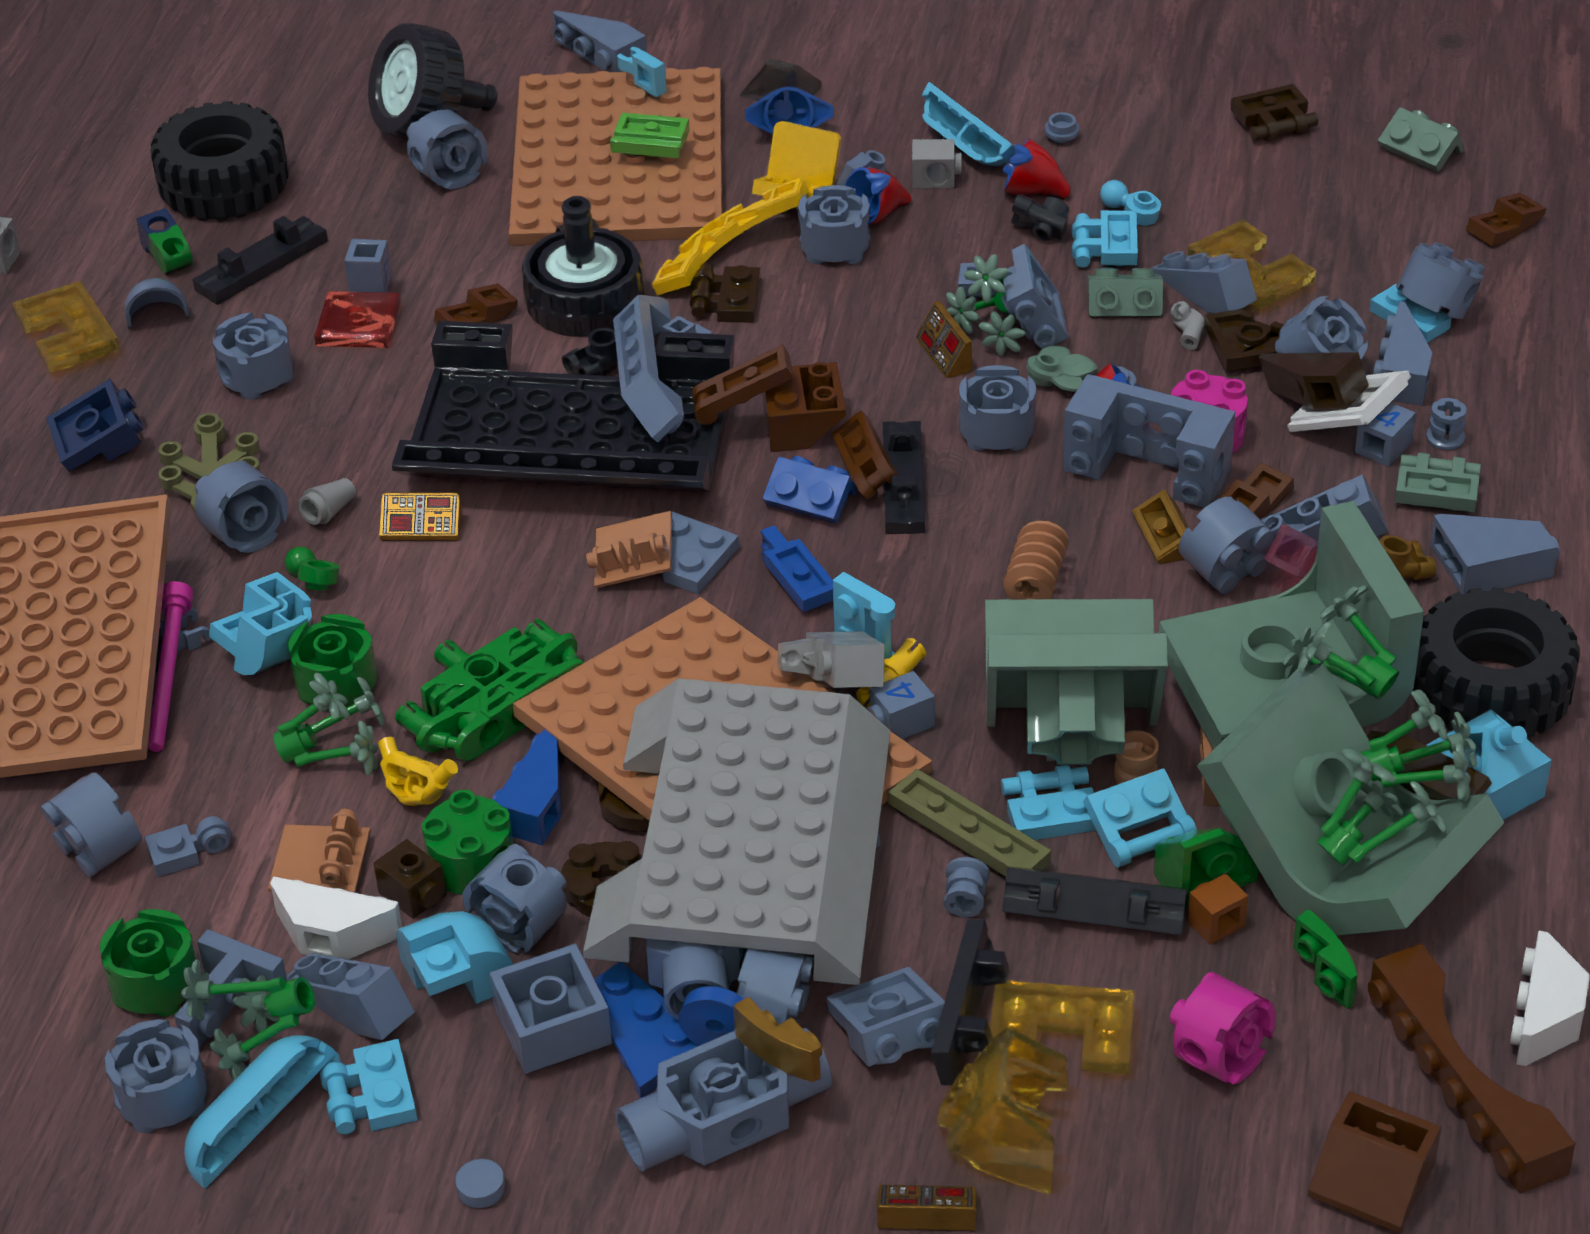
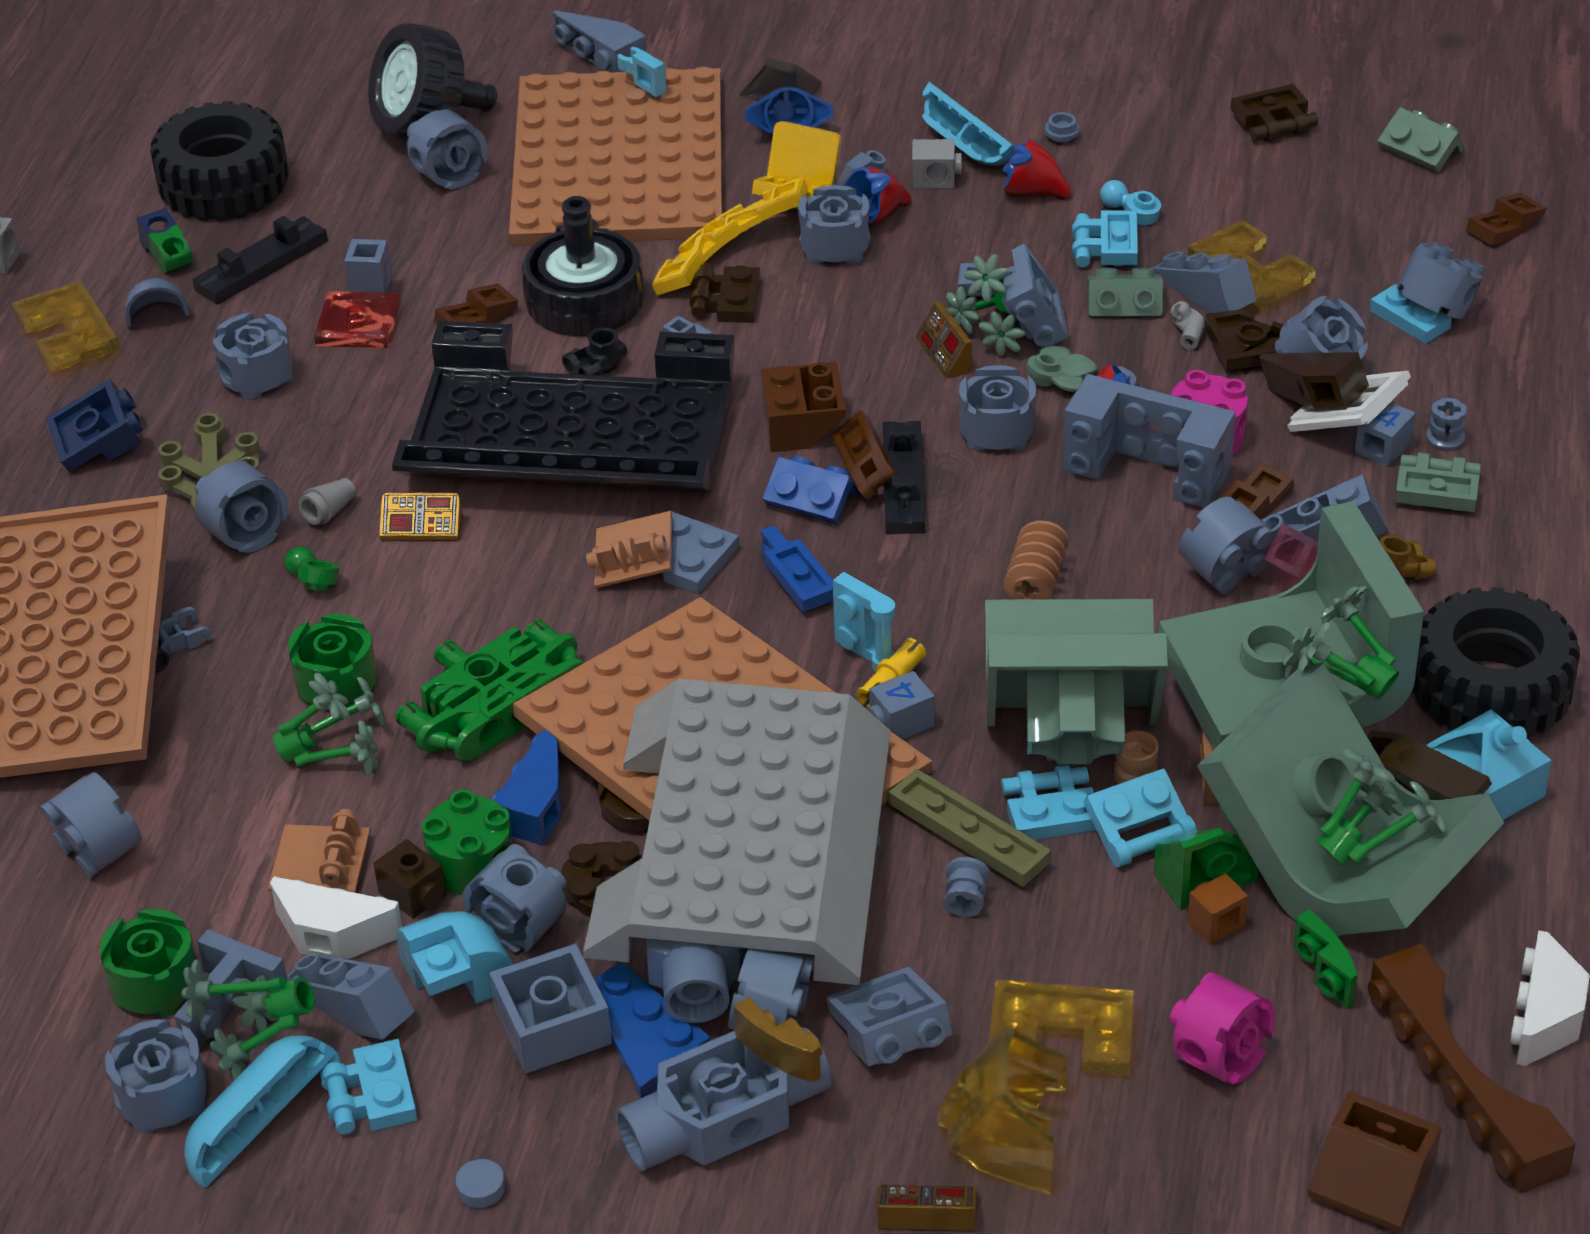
sand blue plate [144,816,232,878] -> none
dark pink piece [148,581,194,752] -> none
medium azure brick [209,572,312,675] -> none
yellow piece [378,737,458,806] -> none
bright green plate [610,113,690,158] -> none
sand blue slope [613,295,684,442] -> none
blue piece [679,986,744,1046] -> none
reddish brown plate [692,344,794,425] -> none
light grey hinge [777,631,884,688] -> none
black hinge [931,919,1010,1086] -> none
black hinge [1002,866,1188,935] -> none
black plate [1011,194,1070,240] -> none
pearl gold slope [1132,489,1190,564] -> none
plant [1361,690,1477,802] -> none
sand blue slope [1373,301,1433,406] -> none
sand blue slope [1430,514,1560,595] -> none

